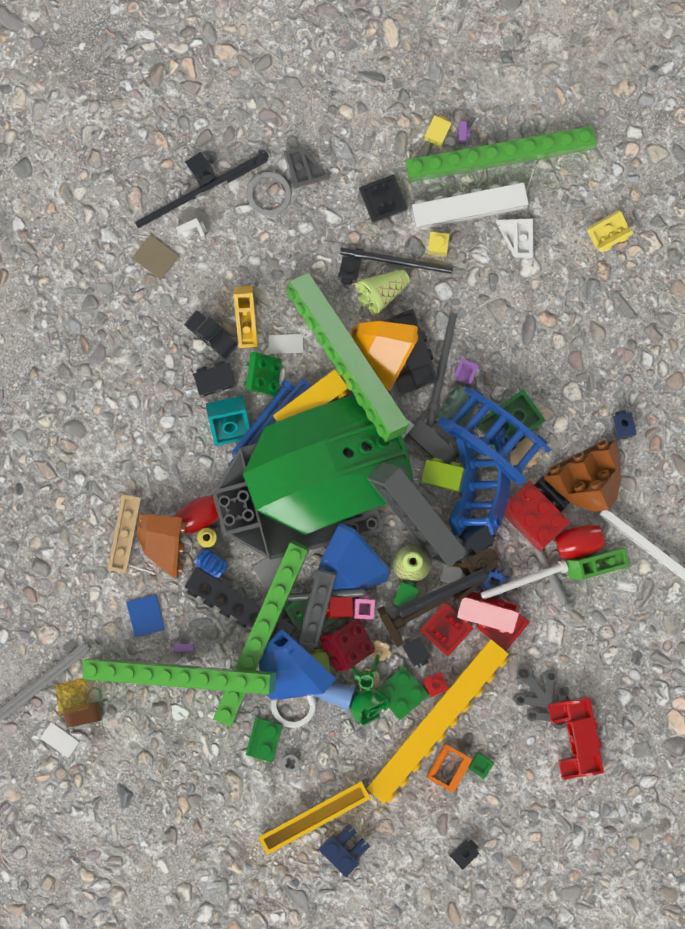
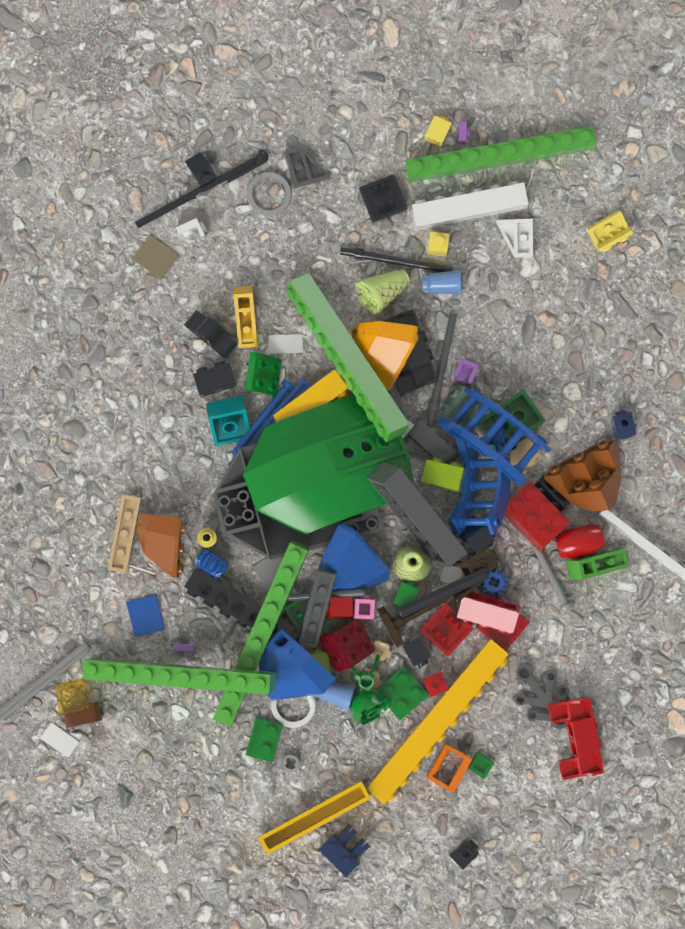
red piece [173,495,219,535] -> none
black bracket [338,256,361,285] -> none
white bar [481,559,568,599] -> none
none -> medium blue plant [423,269,462,295]

